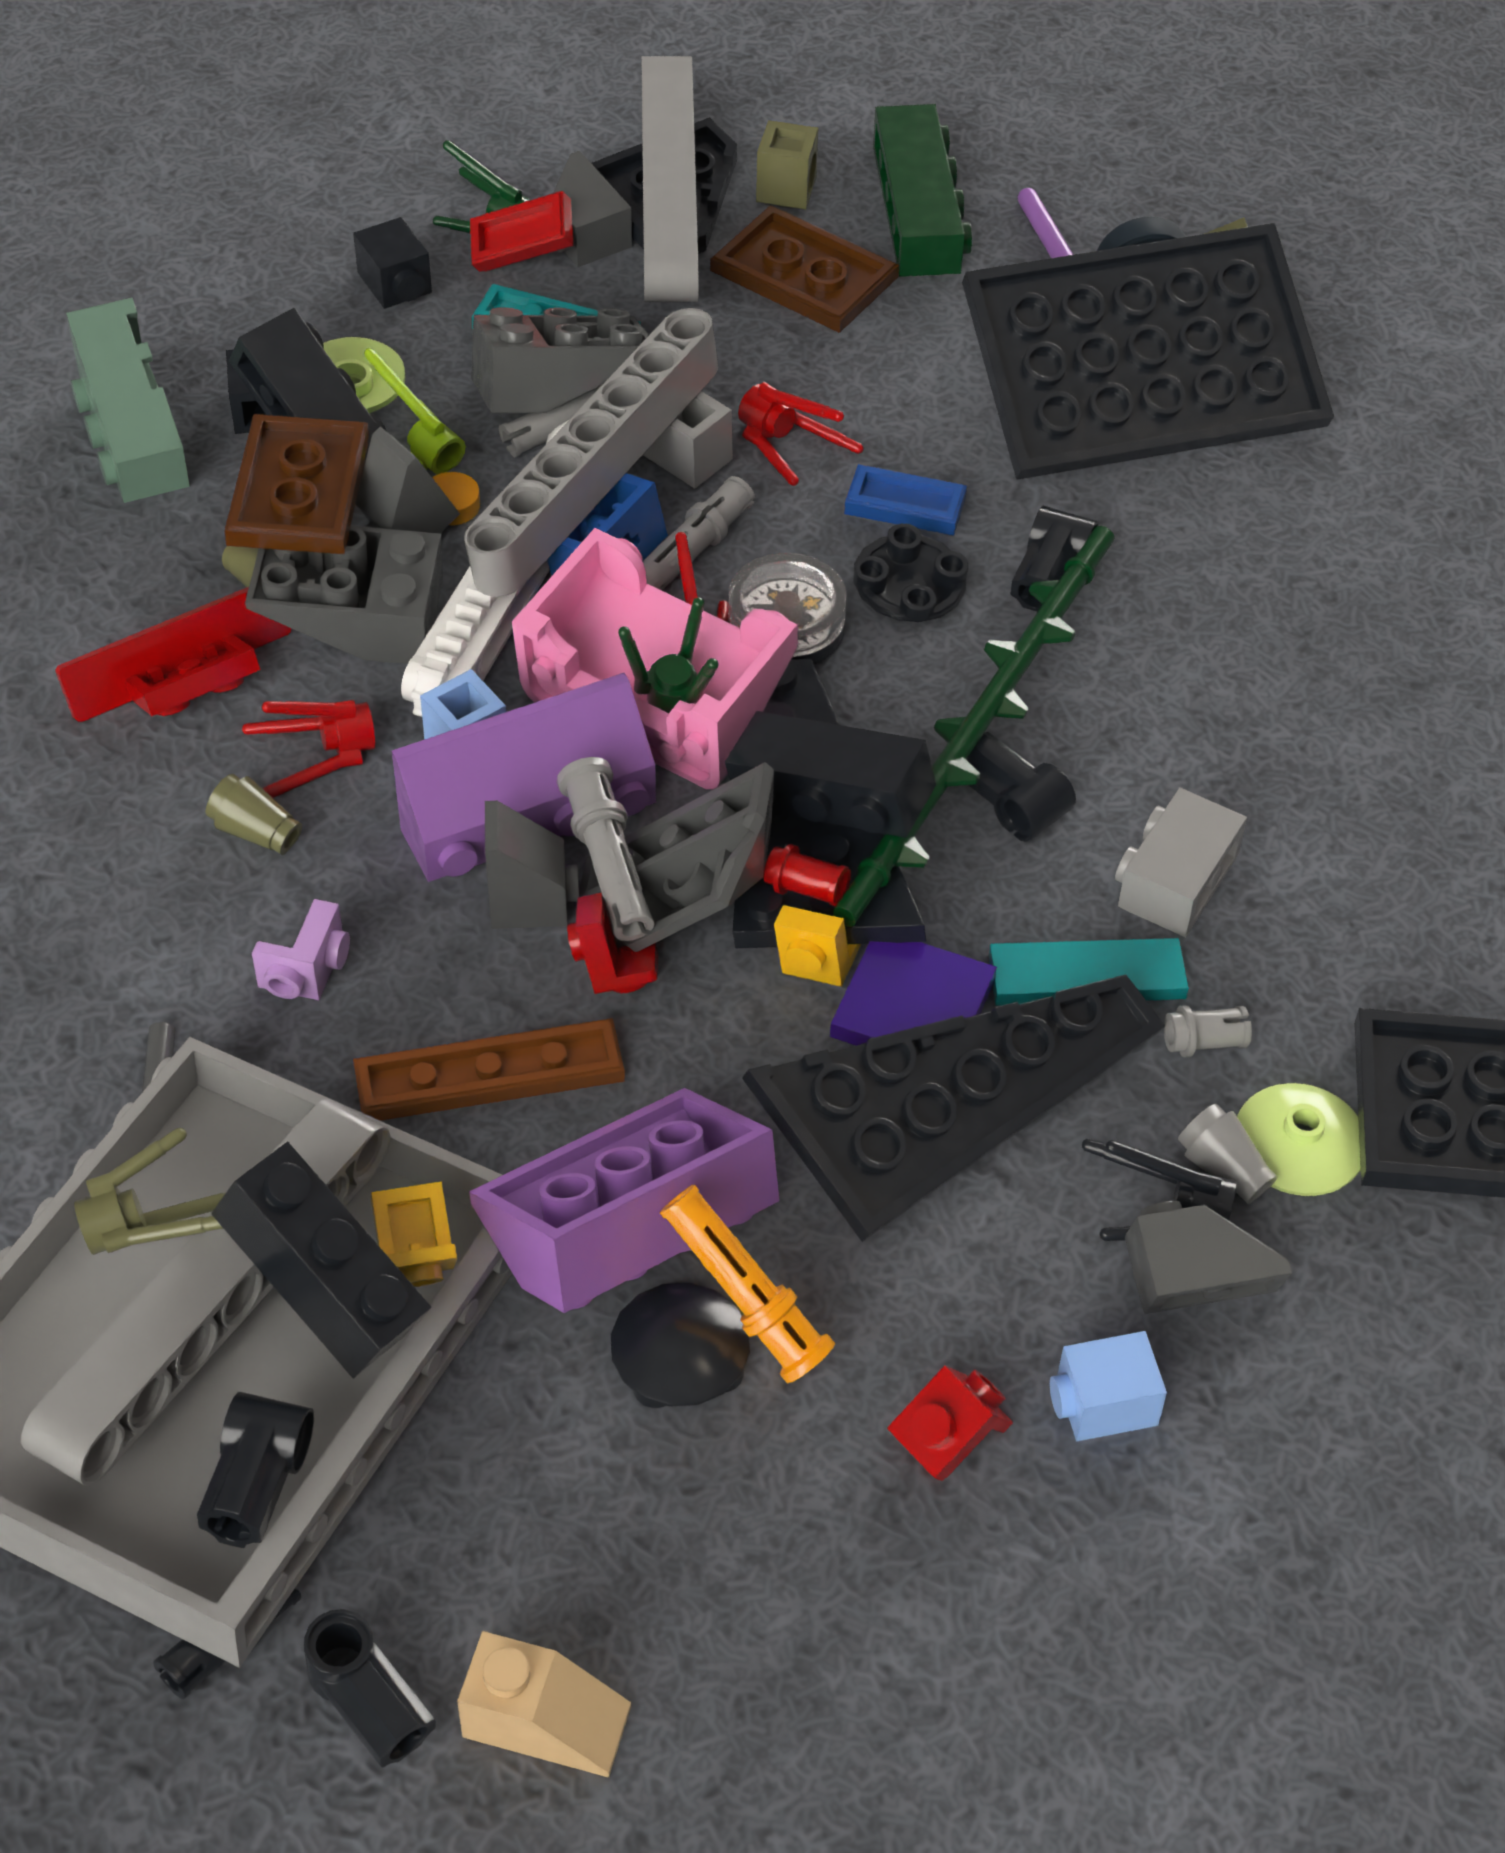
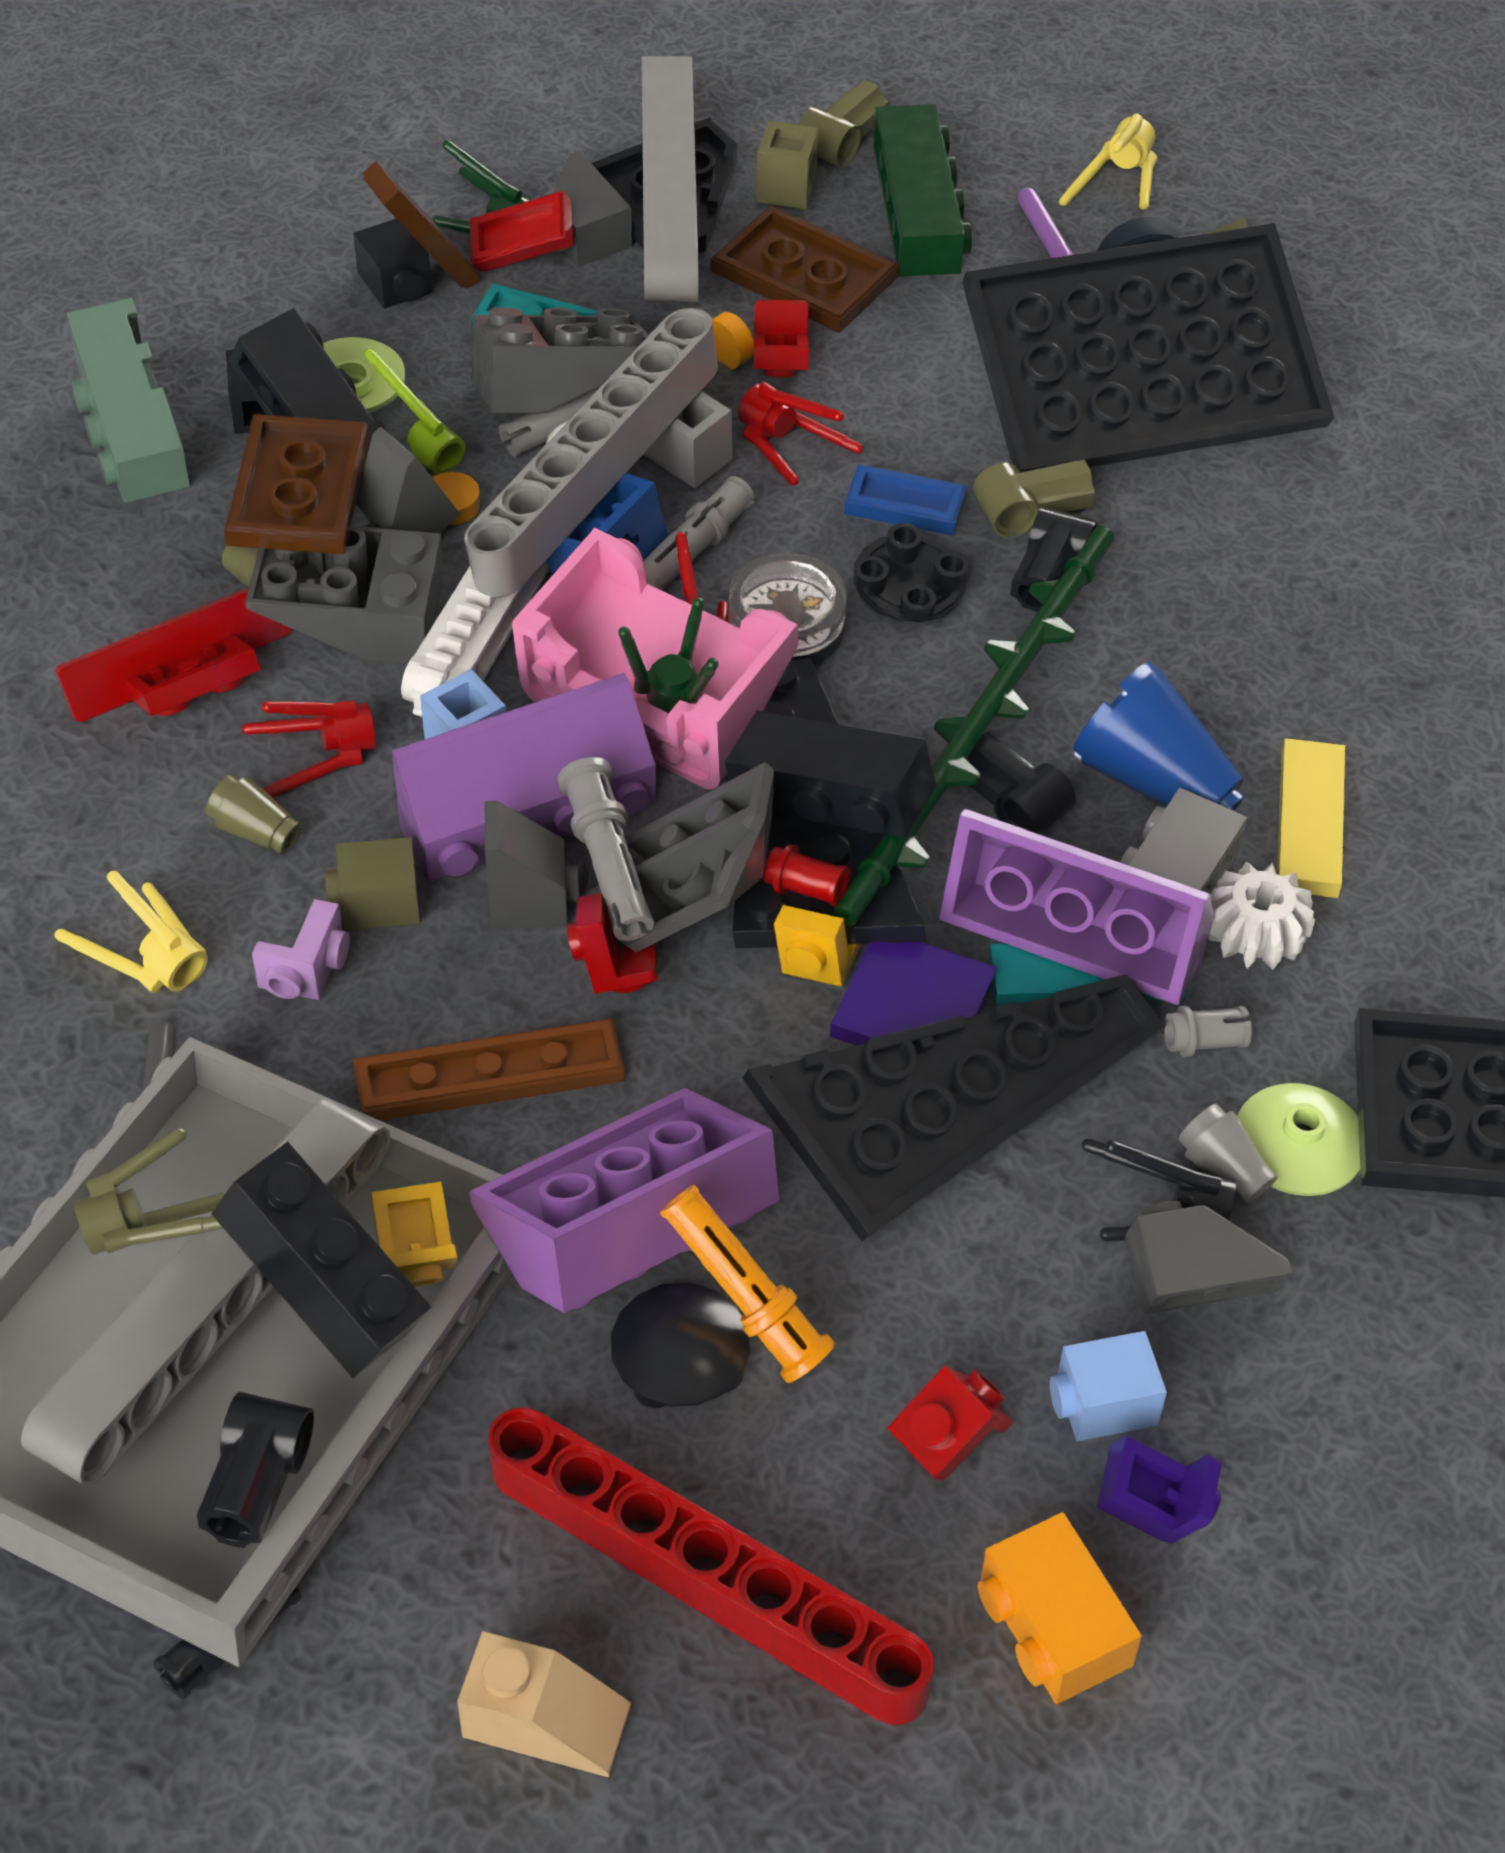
black piece [304,1609,436,1768] -> none
none -> light yellow plant [54,871,208,993]
none -> olive brick [325,837,420,930]
none -> reddish brown tile [363,160,481,289]
none -> red beam [488,1408,934,1725]
none -> light orange tile [712,312,754,369]
none -> red bracket [754,299,809,377]
none -> olive piece [798,80,889,168]
none -> medium lavender slope [939,809,1214,1005]
none -> olive piece [973,459,1095,538]
none -> light orange brick [977,1512,1142,1705]
none -> light yellow plant [1059,114,1158,210]
none -> blue cone [1073,661,1245,811]
none -> dark purple bracket [1096,1435,1222,1544]
none -> white gear [1208,861,1315,970]
none -> light yellow tile [1277,738,1345,898]

